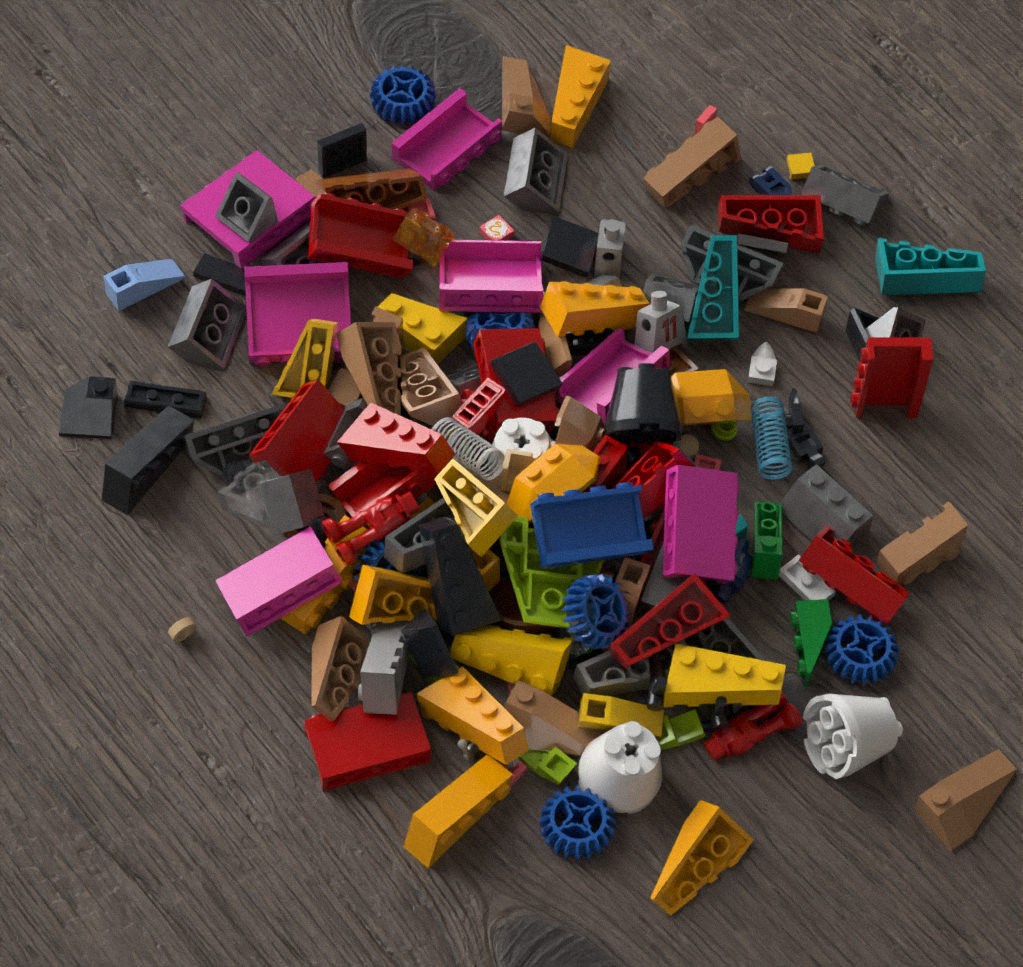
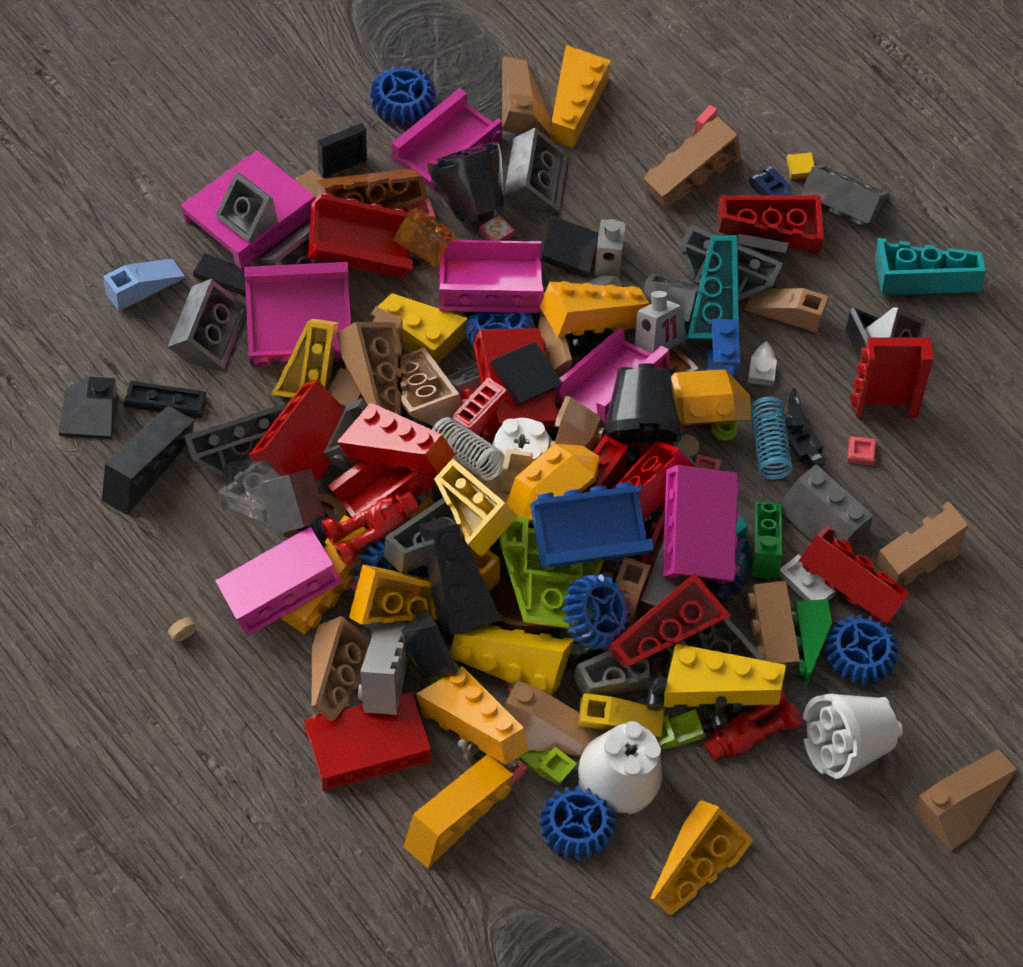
none -> black cone [426,142,504,223]
none -> blue panel [706,319,740,381]
none -> medium nougat wedge [745,581,800,667]
none -> coral tile [847,436,876,466]

